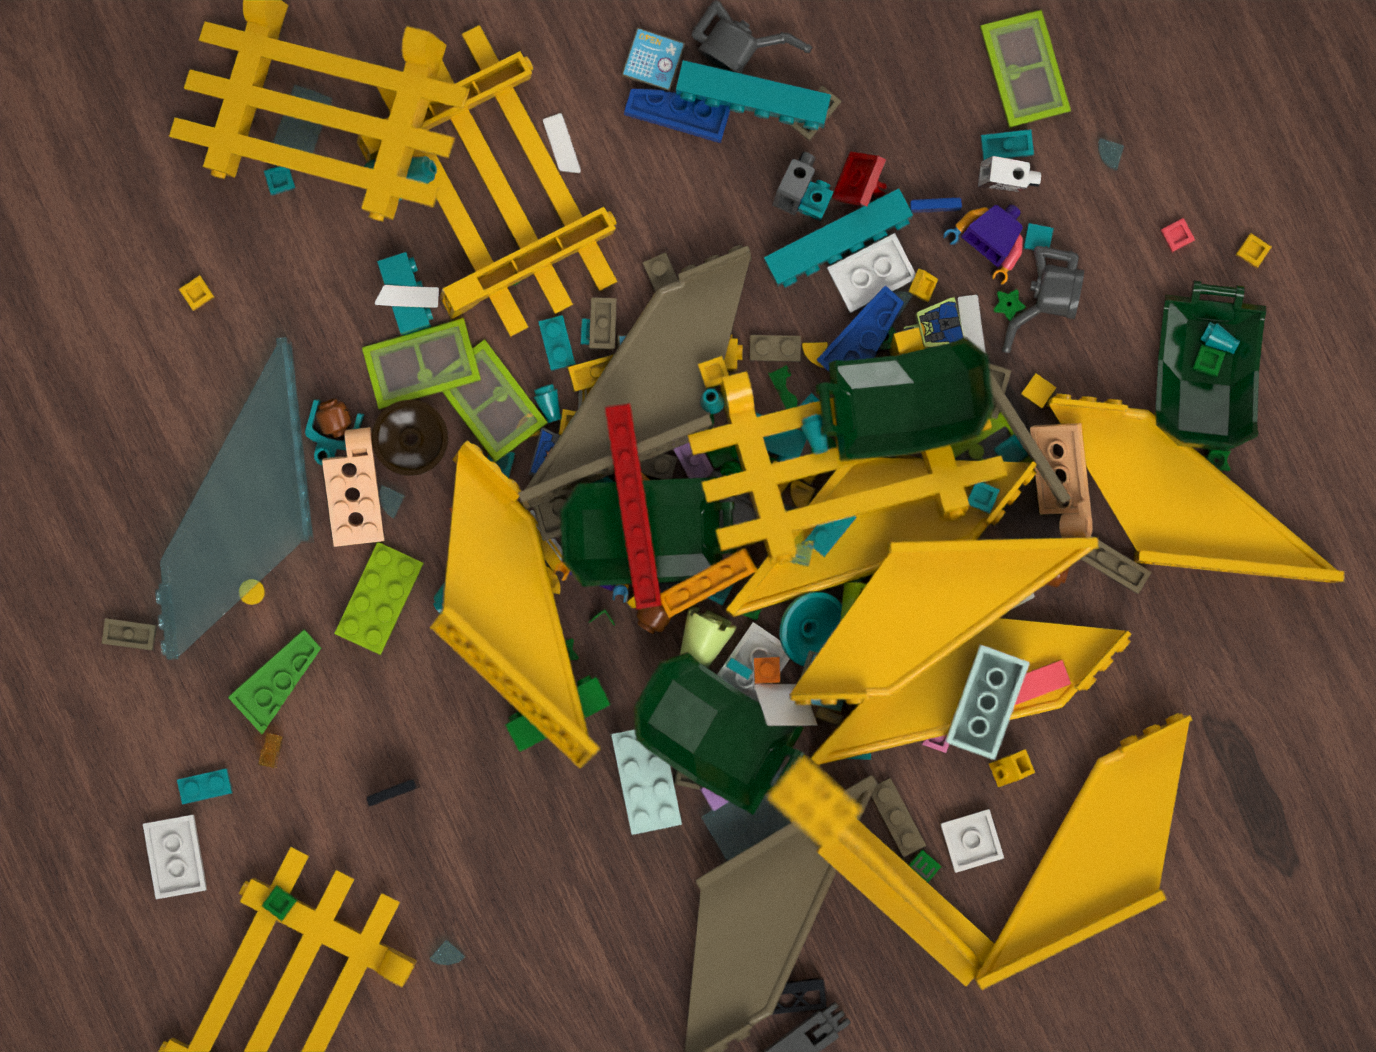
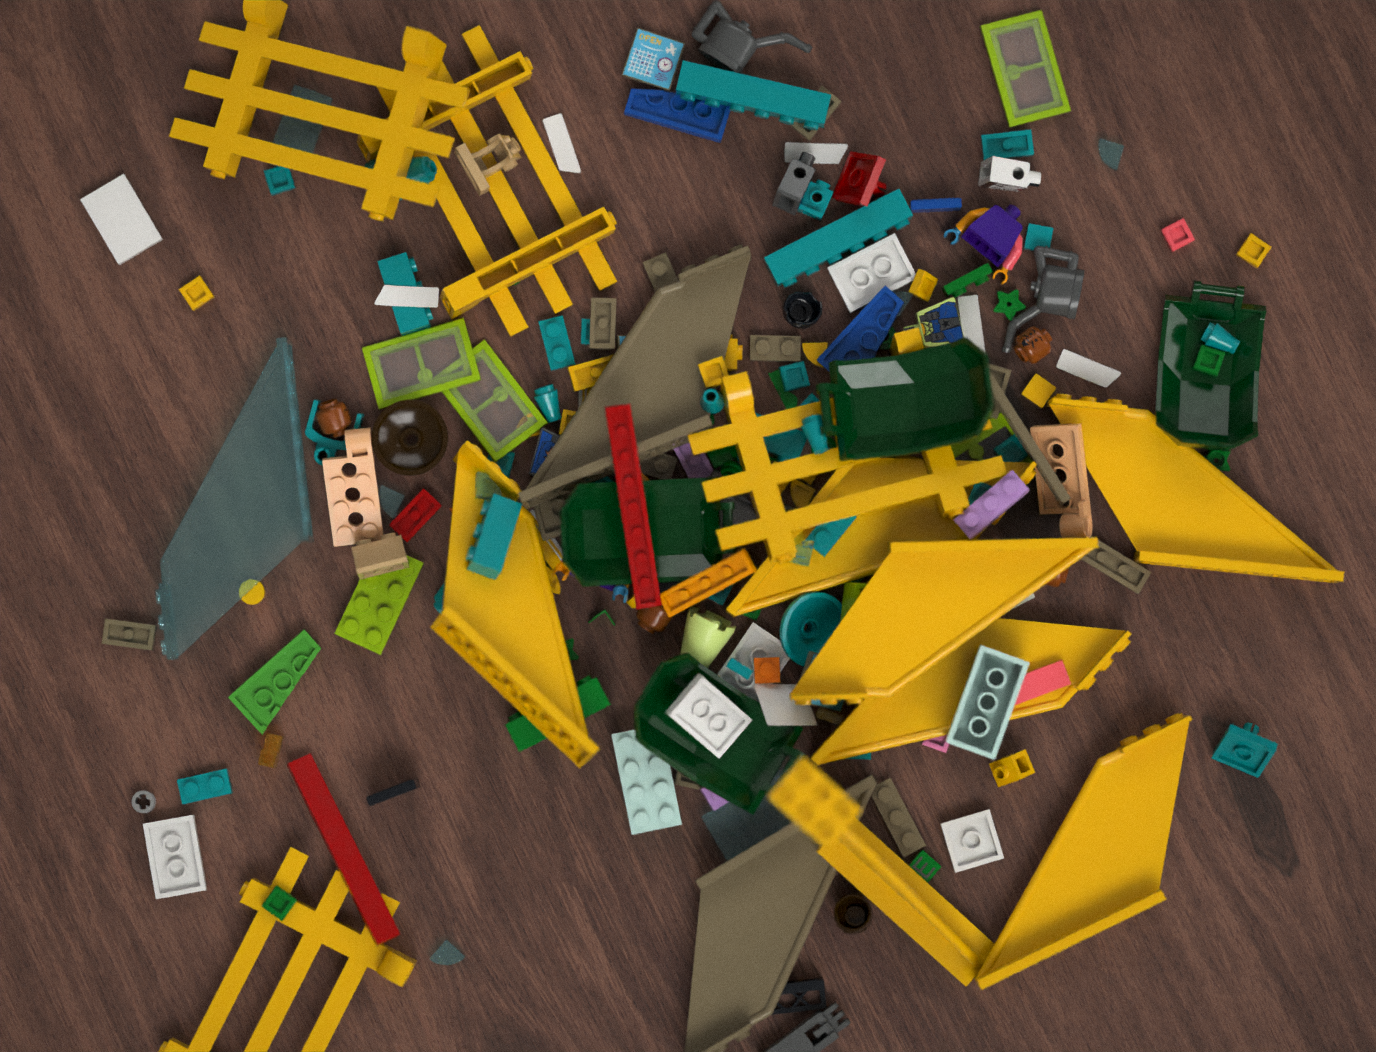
none -> white tile [80,174,163,265]
none -> light grey bush [132,790,156,813]
none -> red tile [287,753,400,946]
none -> tan slope [351,533,409,580]
none -> red plate [389,488,442,543]
none -> tan tile [454,134,522,196]
none -> teal brick [465,493,522,580]
none -> clear light blue tile [475,472,502,500]
none -> white plate [665,673,752,759]
none -> teal tile [779,361,810,392]
none -> black hair [783,291,822,329]
none -> white sticker [785,142,848,164]
none -> dark brown helmet [834,894,873,934]
none -> green plate [942,263,993,298]
none -> lavender plate [954,470,1030,540]
none -> dark orange head [1013,326,1052,364]
none -> white sticker [1056,349,1121,388]
none -> teal tile [1211,723,1278,778]

